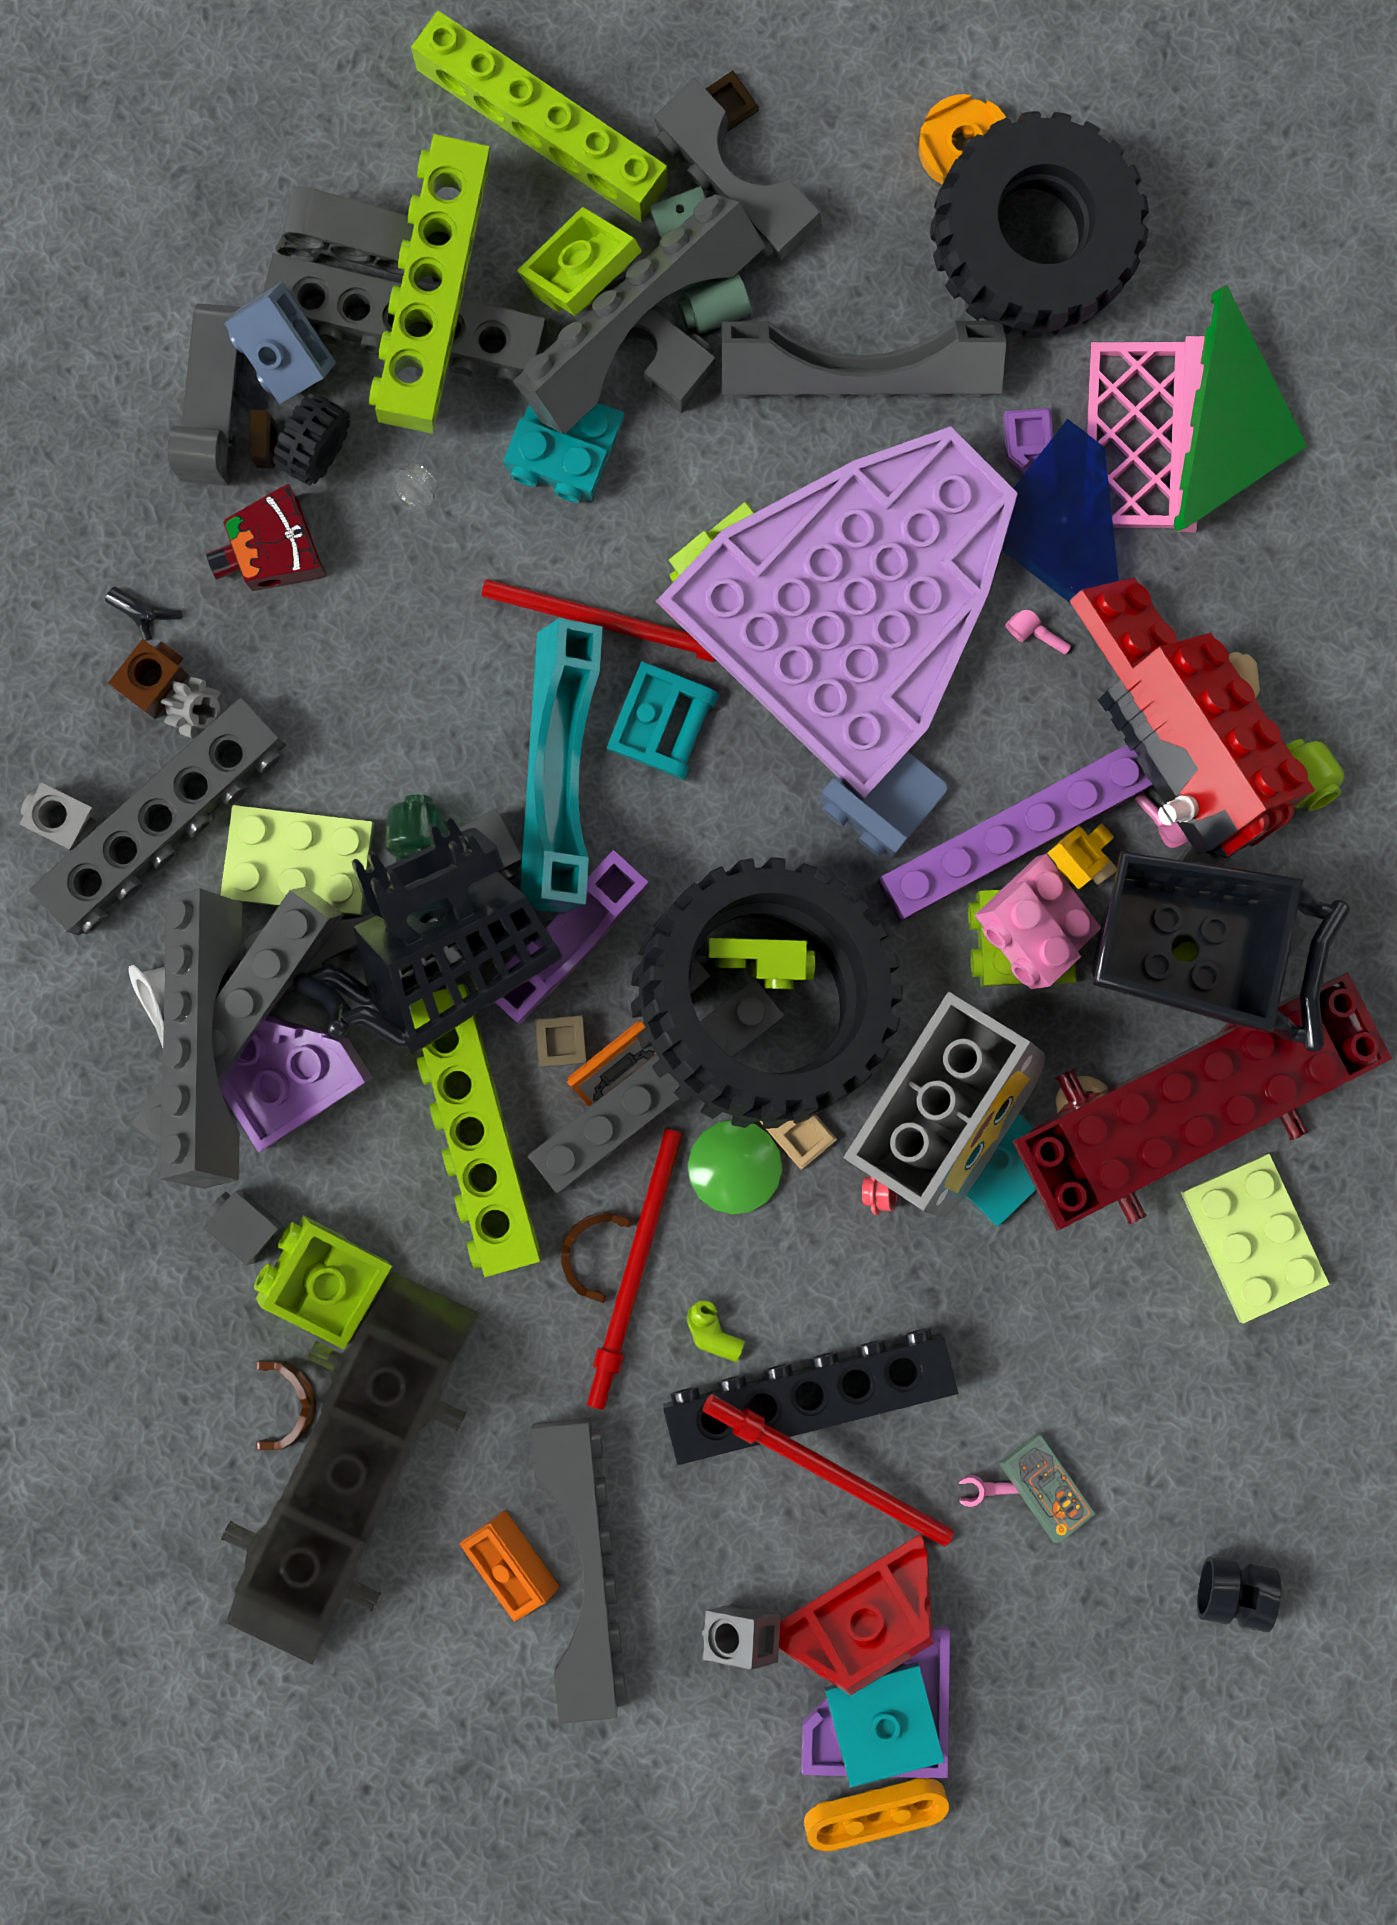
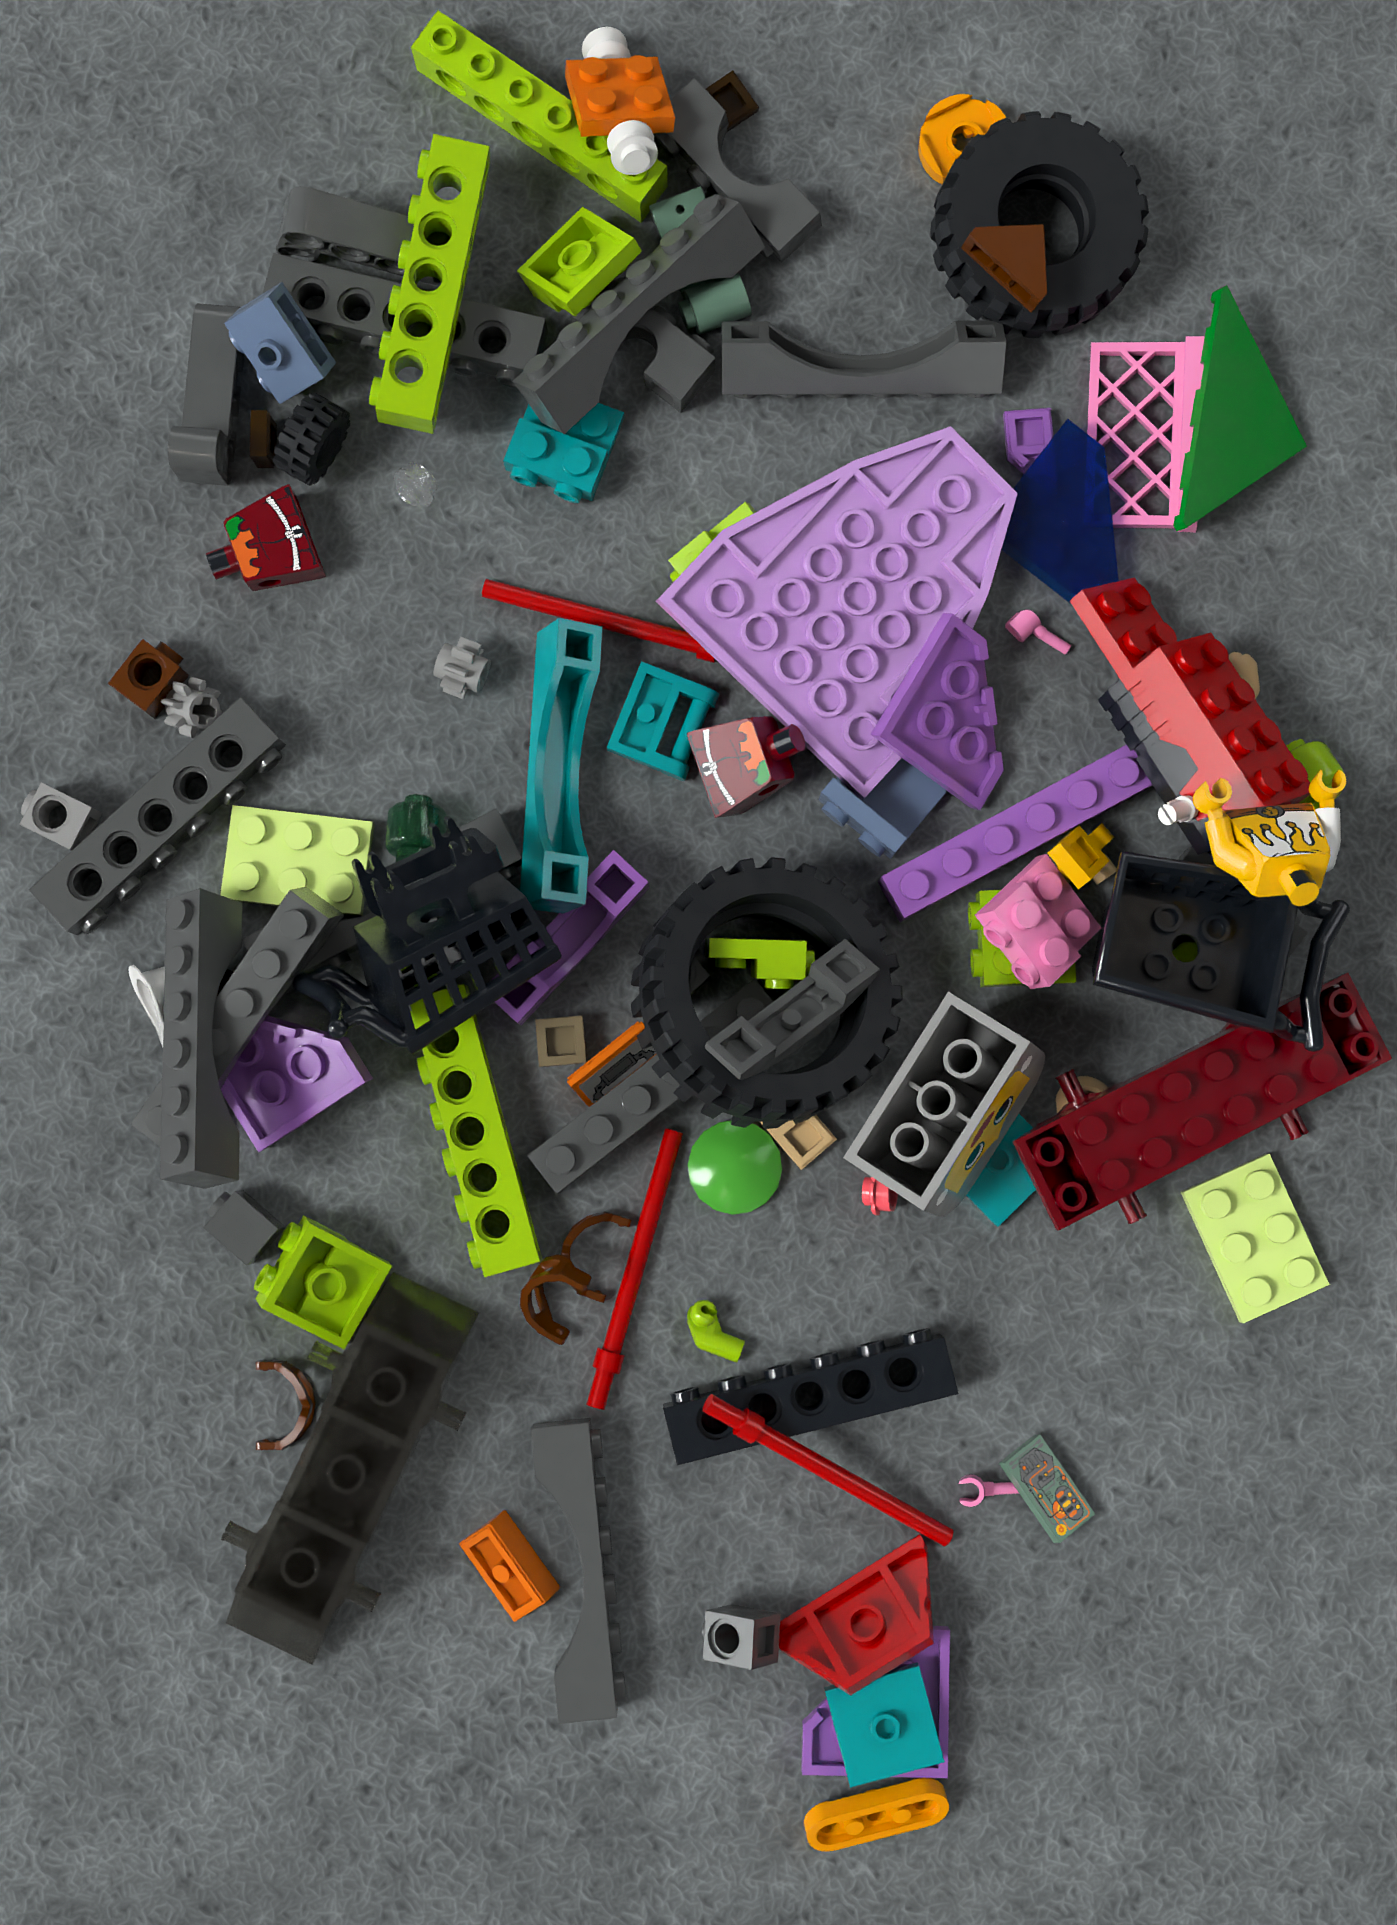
black bar [105,586,183,641] -> none
bright pink hand [1134,792,1189,848] -> none
black wheel [1197,1556,1281,1633] -> none
none -> light grey gear [433,637,491,699]
none -> reddish brown helmet [520,1254,592,1345]
none -> orange plate [565,27,675,175]
none -> torso [686,716,805,818]
none -> dark grey slope [705,939,880,1080]
none -> medium lavender plate [870,613,1004,810]
none -> reddish brown slope [961,224,1047,312]
none -> torso [1193,769,1346,906]

